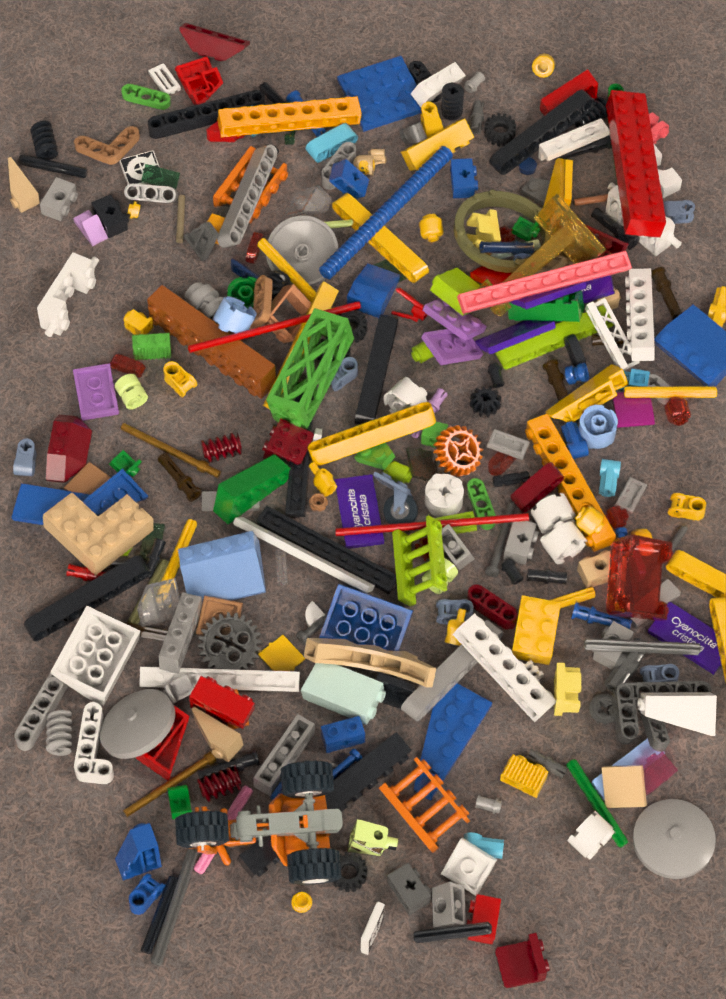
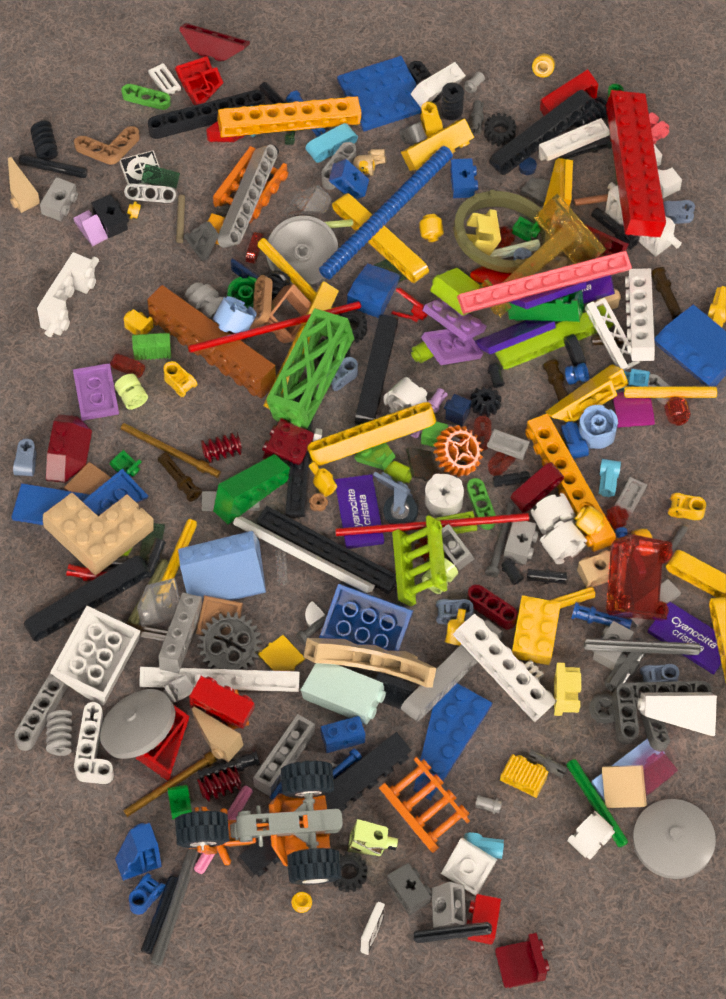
dark blue pin [479,240,534,255] -> none
none -> dark blue brick [444,394,471,426]
none -> clear red beam [474,416,491,451]

